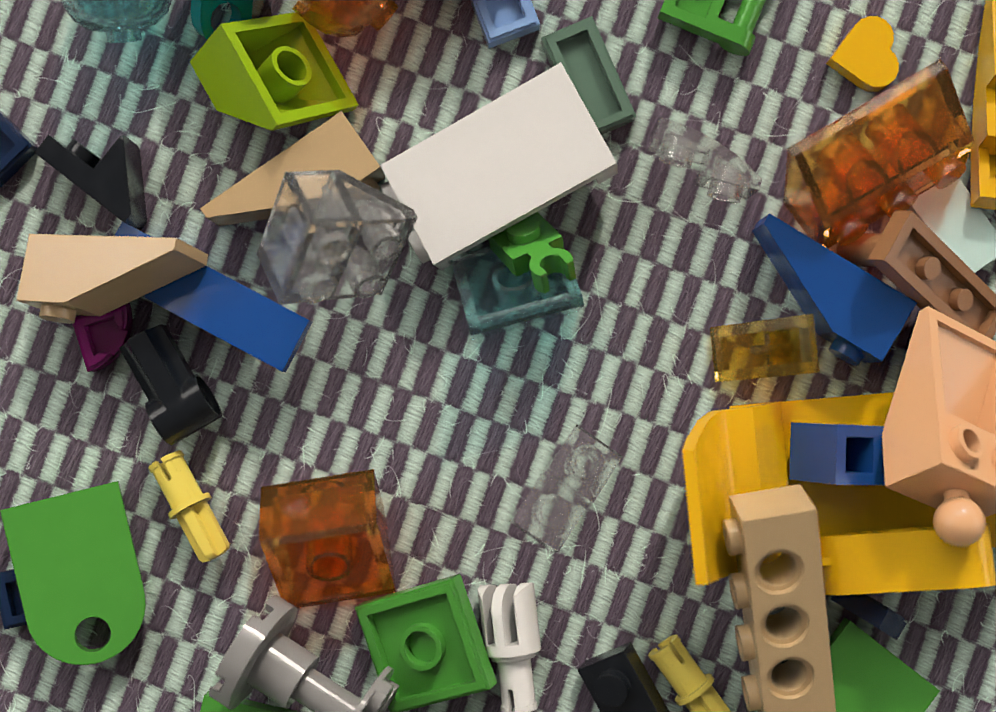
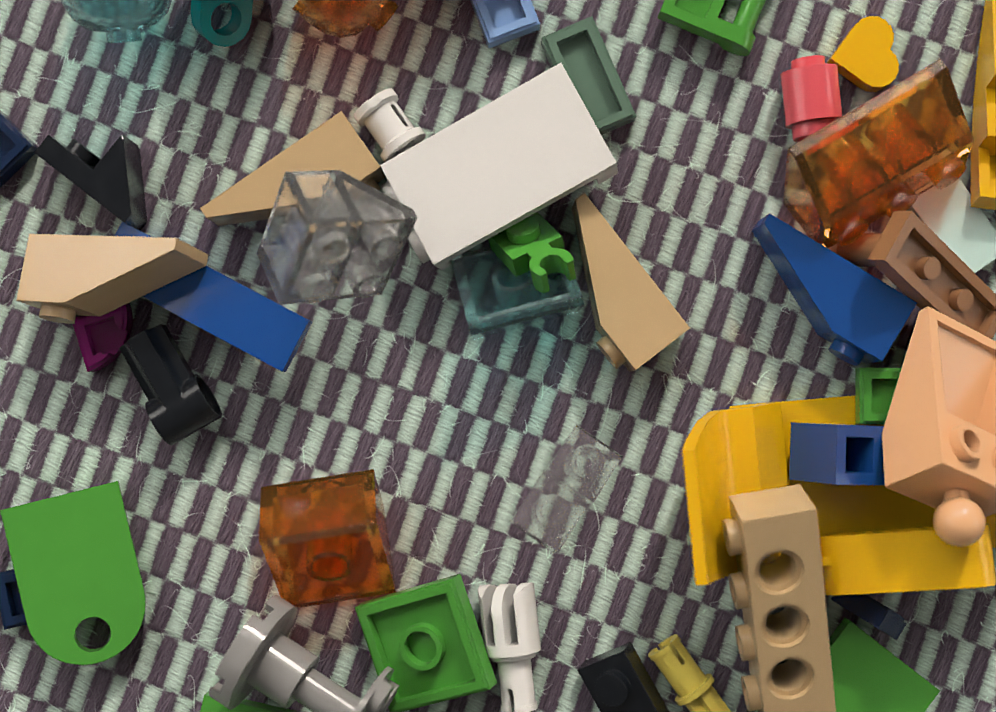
light yellow axle [148,450,230,563] -> none
lime slope [190,11,359,131] -> none
clear slope [647,117,762,204] -> none
clear yellow slope [710,314,820,382] -> none
none -> white bush [354,88,426,162]
none -> tan slope [572,193,690,372]
none -> coral brick [780,55,843,142]
none -> bright green tile [855,368,902,425]

